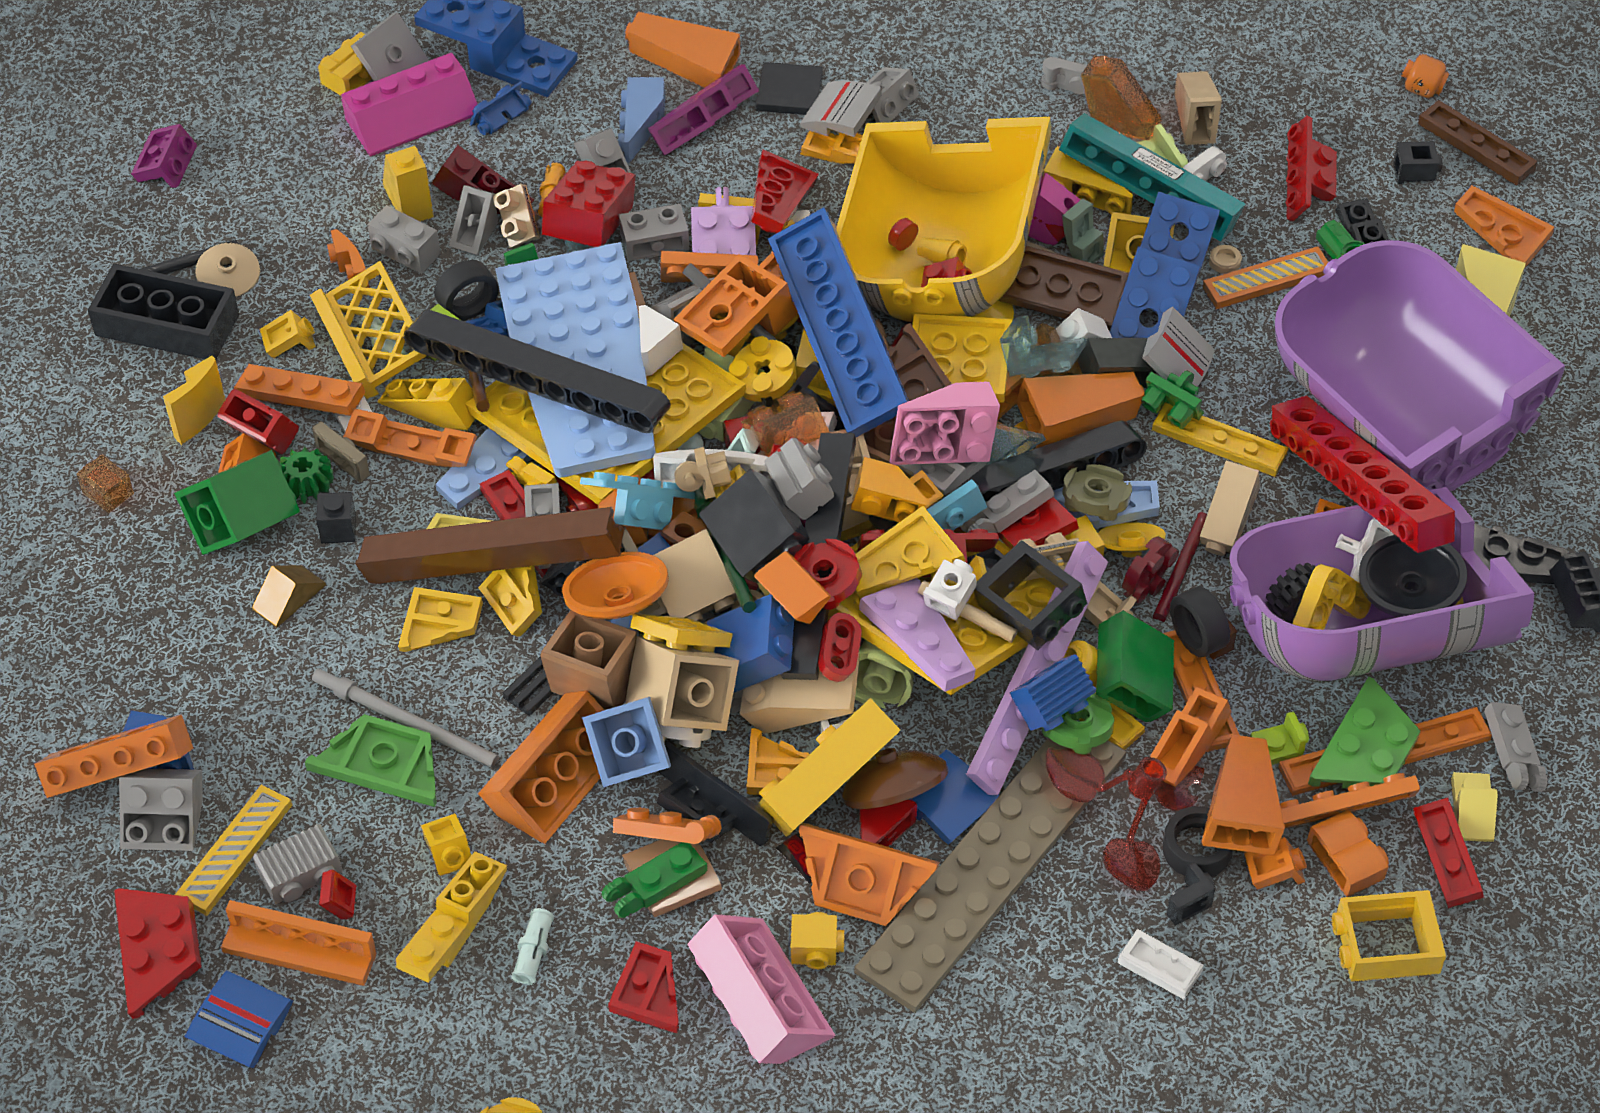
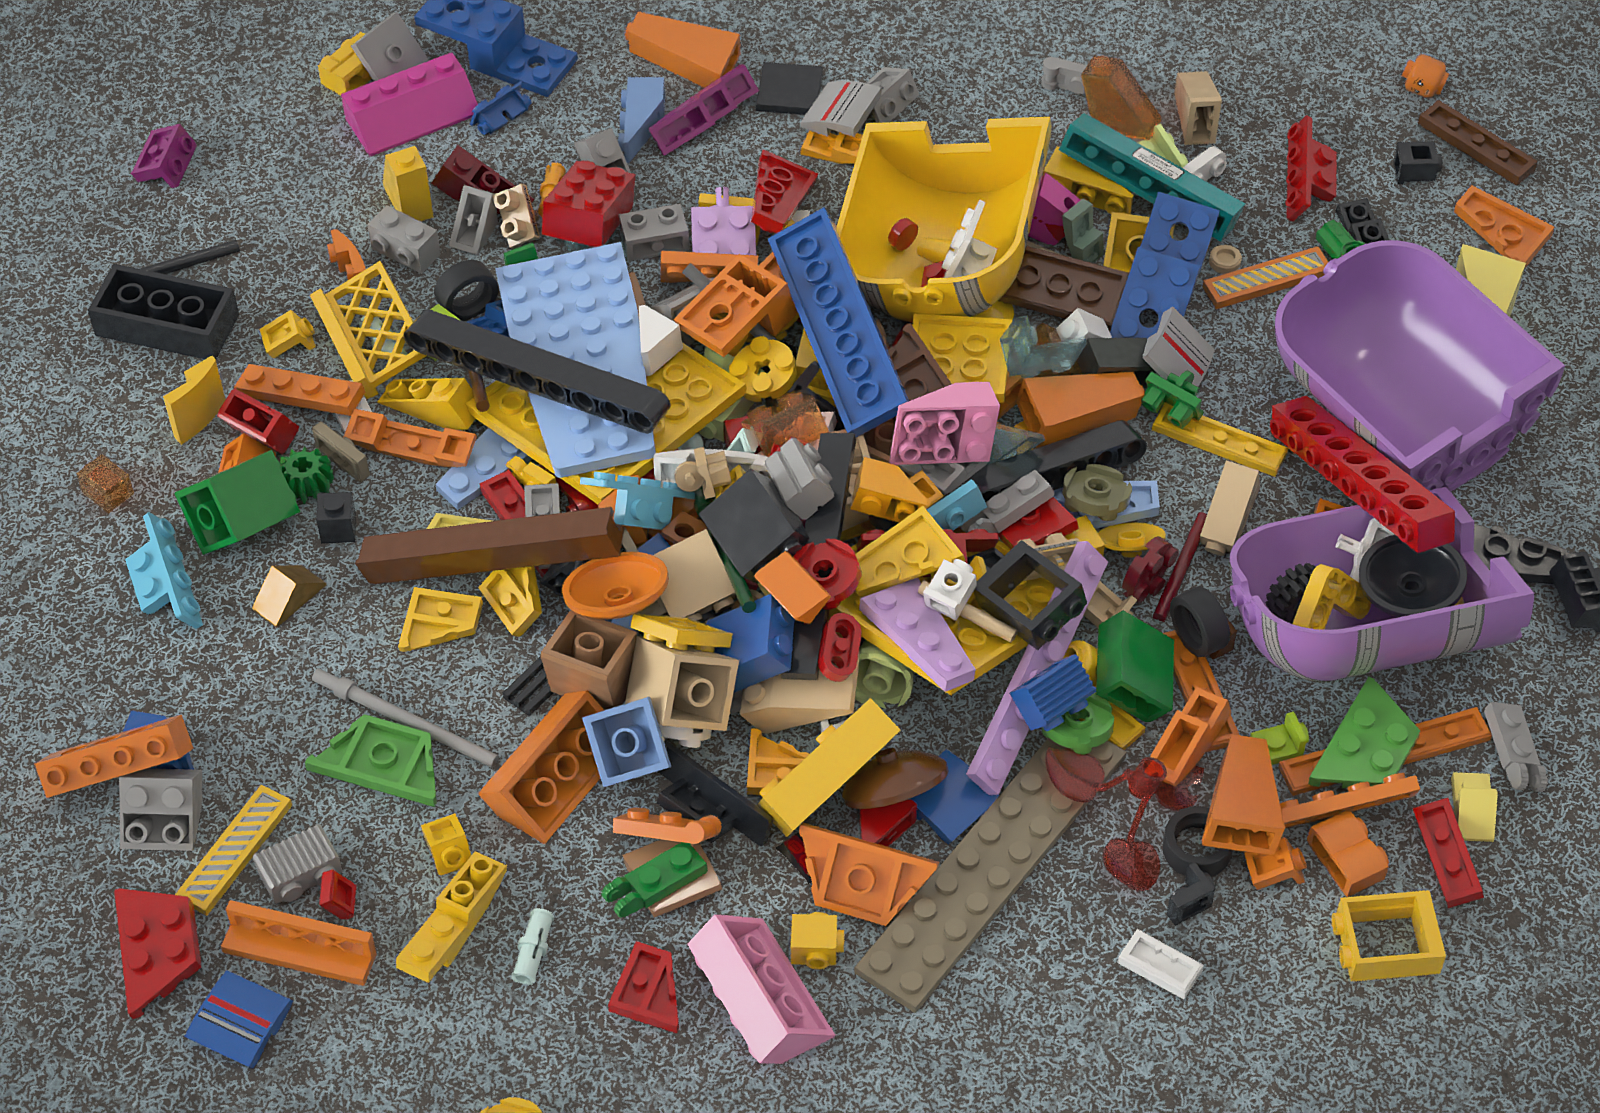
tan dish [196,243,260,297] -> none
none -> medium azure bracket [125,512,203,629]
none -> white bracket [941,200,997,278]

